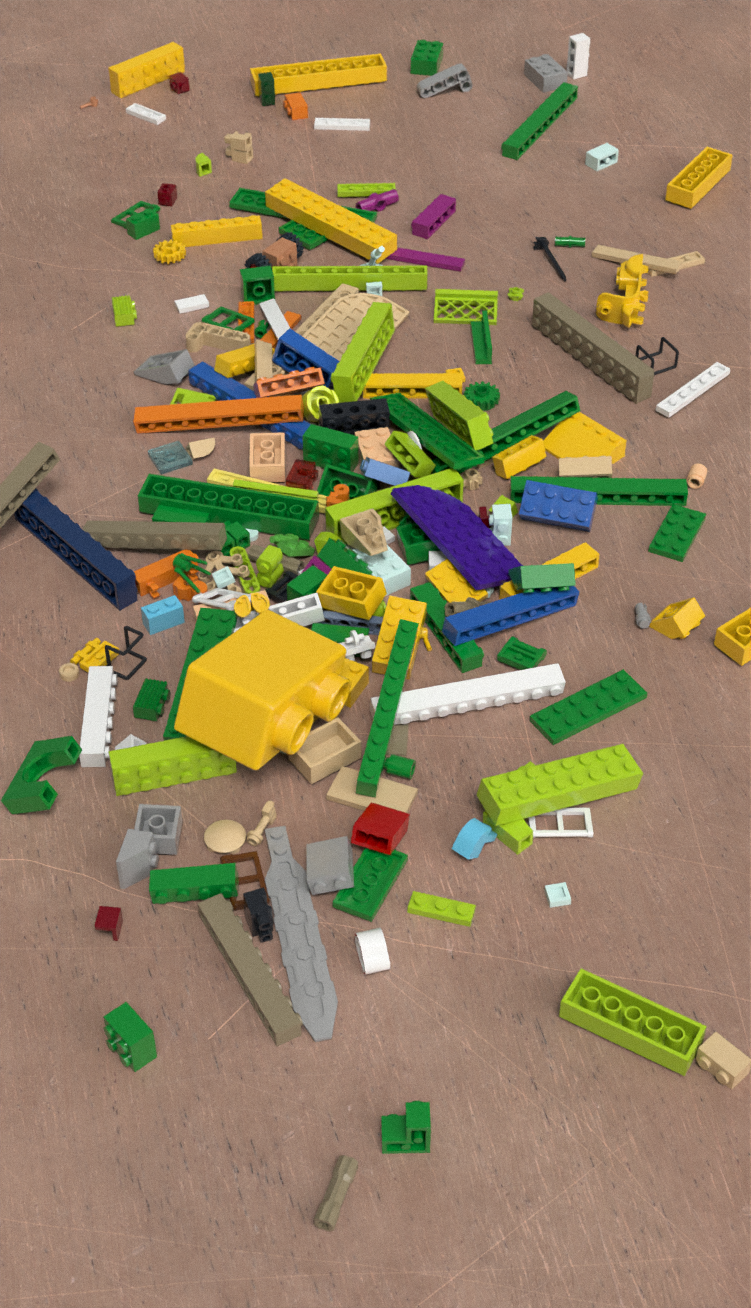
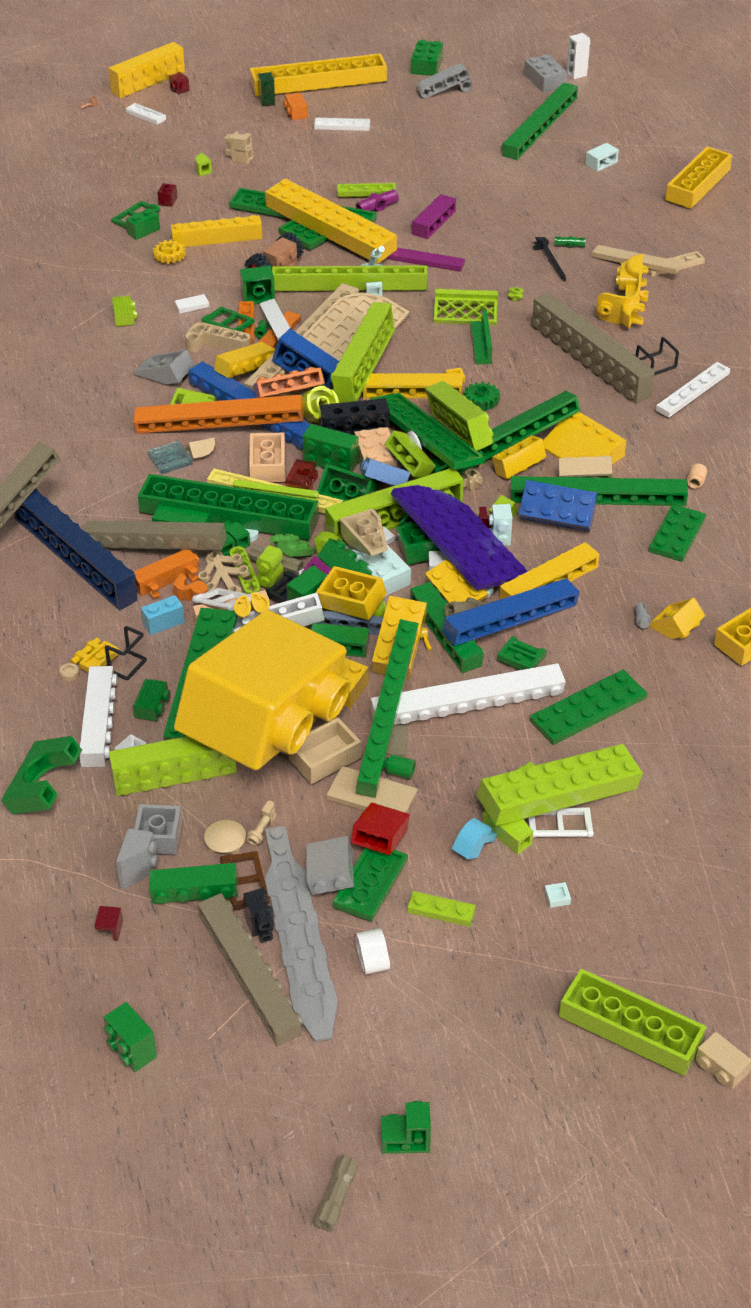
green plant [173,553,211,593] -> none
light aqua tile [212,566,236,589] -> none
tan tile [255,339,273,382] -> none
orange leg [326,484,349,507] -> none
white hips [339,630,375,661] -> none
slope [508,563,576,593] -> none

